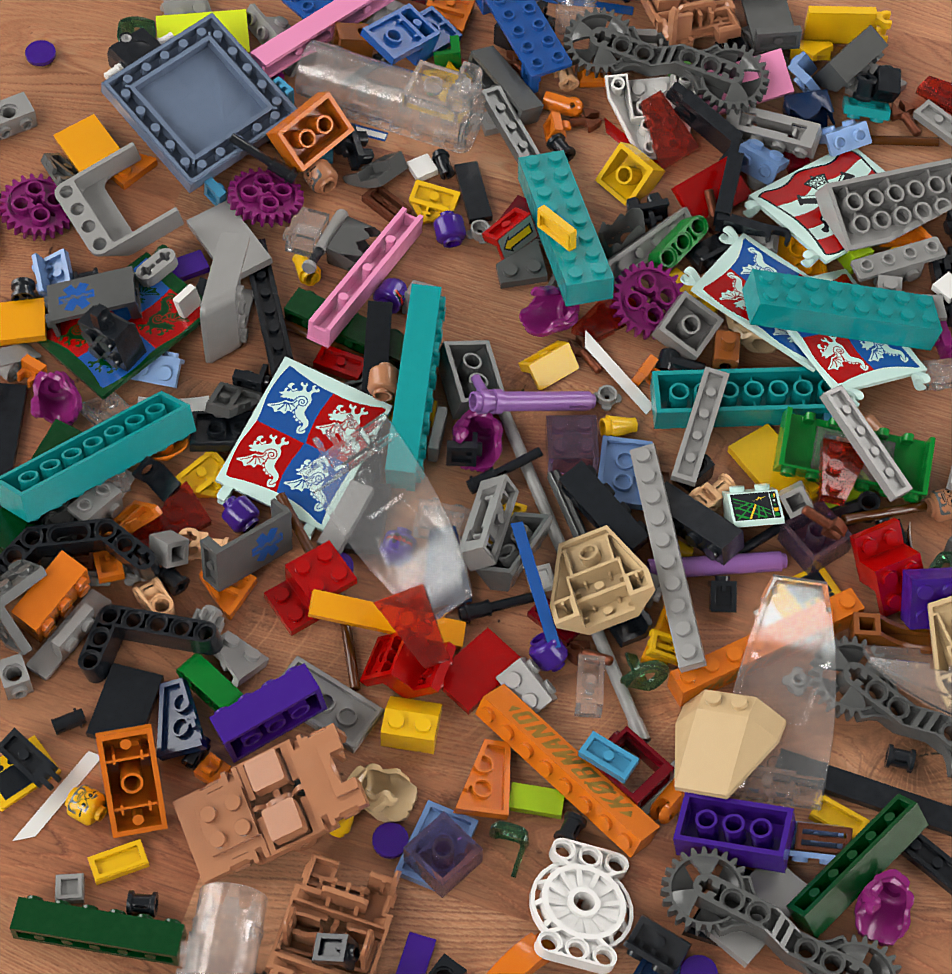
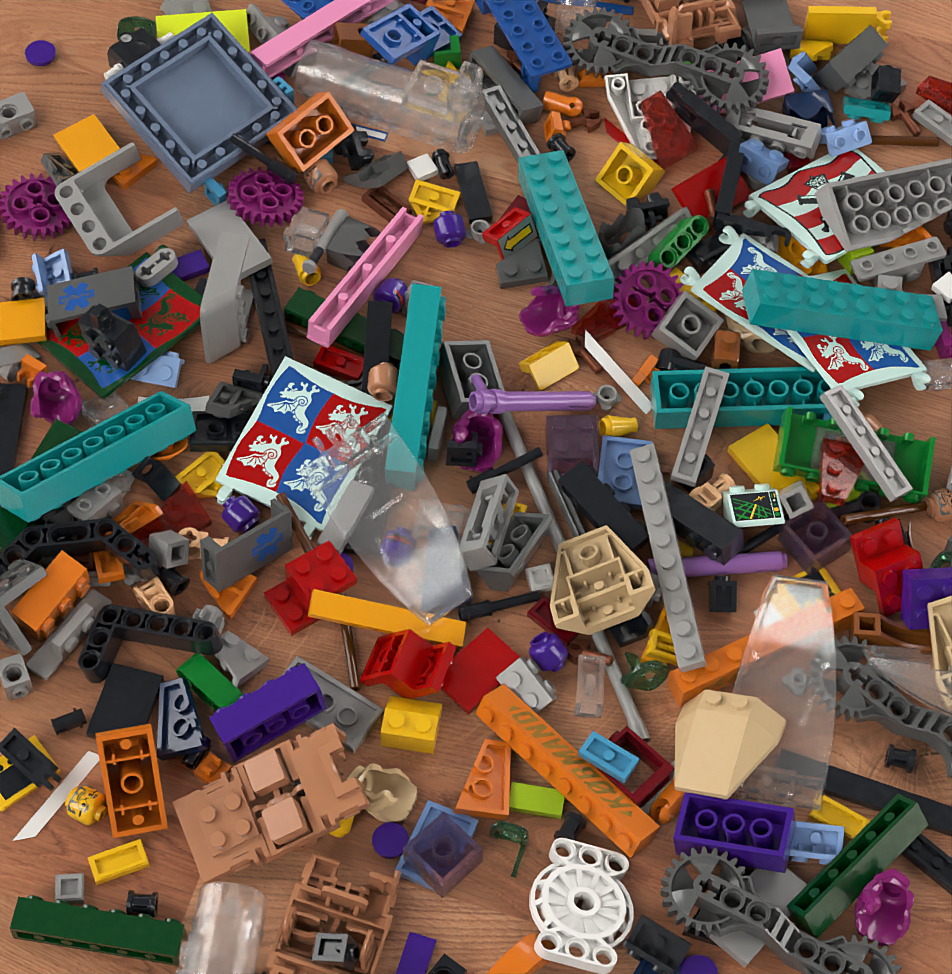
white tile [173,284,201,319] -> none
clear red wing [373,584,451,669] -> none
blue sticker [511,521,561,649] -> none
yellow tile [537,205,577,252] -> none
copper tile [794,822,853,855] -> none
copper bar [801,505,848,540] -> none
black bush [852,73,878,102] -> none

